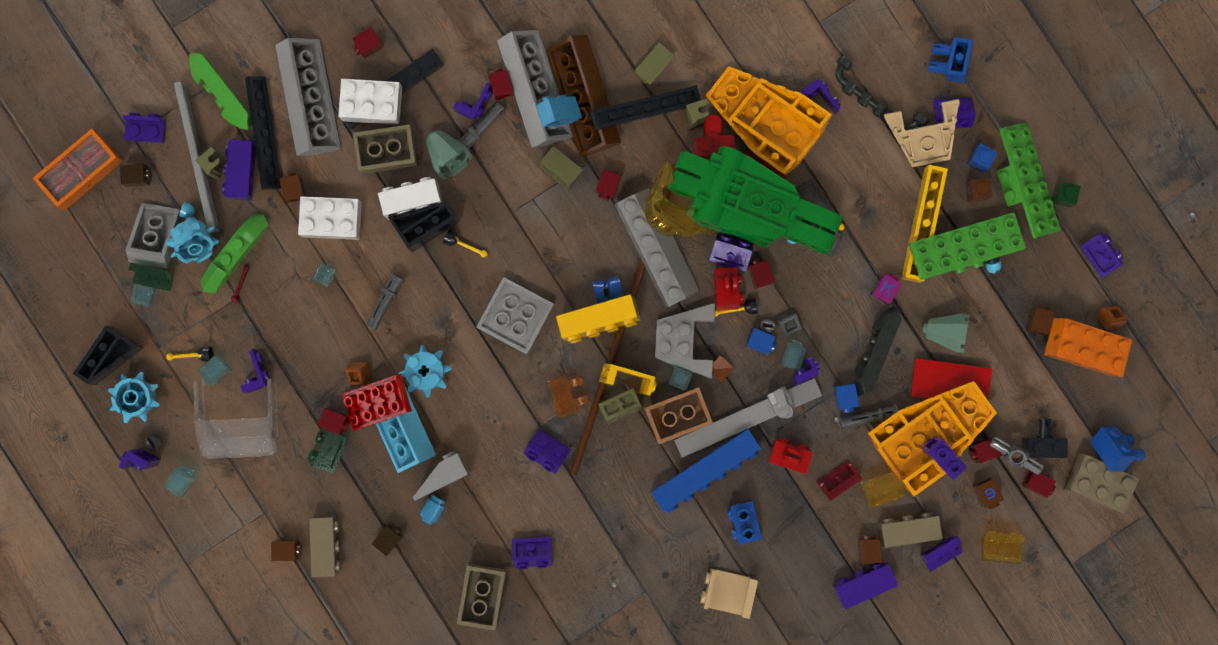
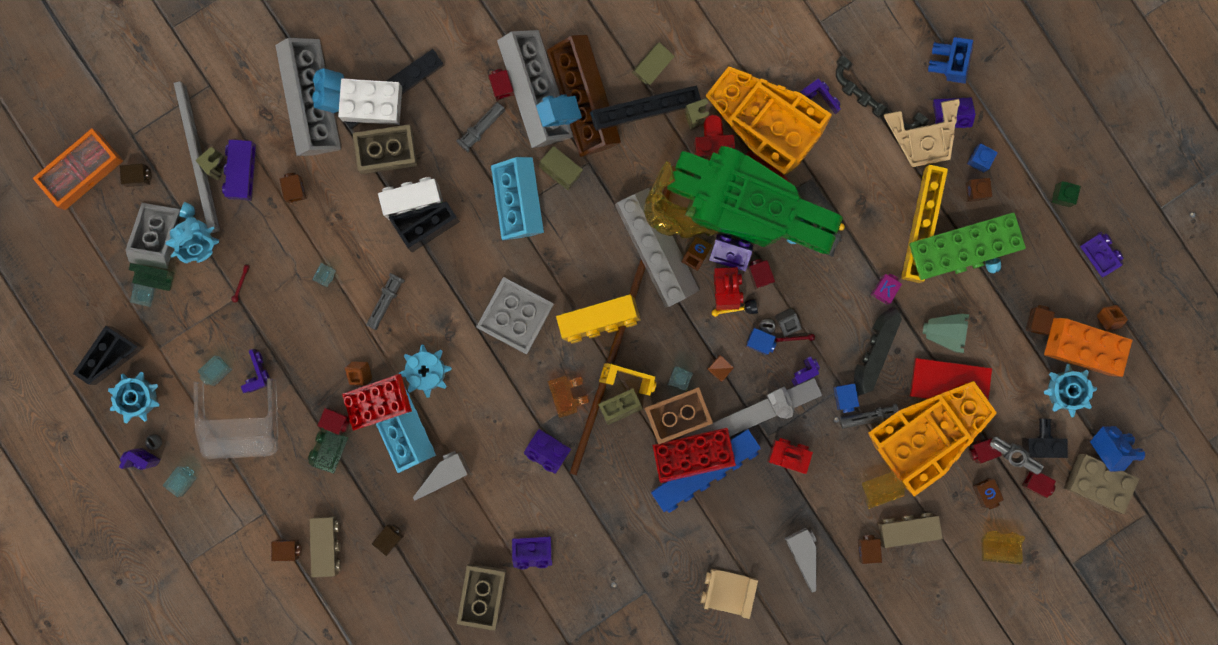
dark purple bracket [122,113,166,144] -> none
hinge [166,346,214,362] -> none
bright green brick [189,53,252,130] -> none
bright green brick [200,214,269,293] -> none
black plate [245,76,282,190] -> none
white brick [298,197,362,240] -> none
dark red brick [352,27,384,59] -> none
dark azure brick [419,494,446,525] -> none
sand green cone [426,130,473,179] -> none
hinge [443,230,488,258] -> none
dark purple bracket [453,83,493,121] -> none
blue wheel [593,276,623,304] -> none
dark red brick [595,169,621,201] -> none
light grey wing [655,304,716,379] -> none
blue brick [726,500,762,545] -> none
clear light blue brick [779,340,807,371] -> none
dark red hinge [816,460,863,501] -> none
dark purple brick [833,562,898,610] -> none
dark purple bracket [920,535,963,571] -> none
dark purple bracket [921,436,967,480] -> none
bright green bracket [997,123,1061,238] -> none
none -> dark azure brick [312,68,344,113]
none -> medium azure slope [491,157,544,240]
none -> red tile [652,428,736,483]
none -> reddish brown brick [681,236,713,271]
none -> dark red hinge [775,334,815,342]
none -> light grey slope [785,528,817,593]
none -> medium azure brick [1044,364,1097,417]

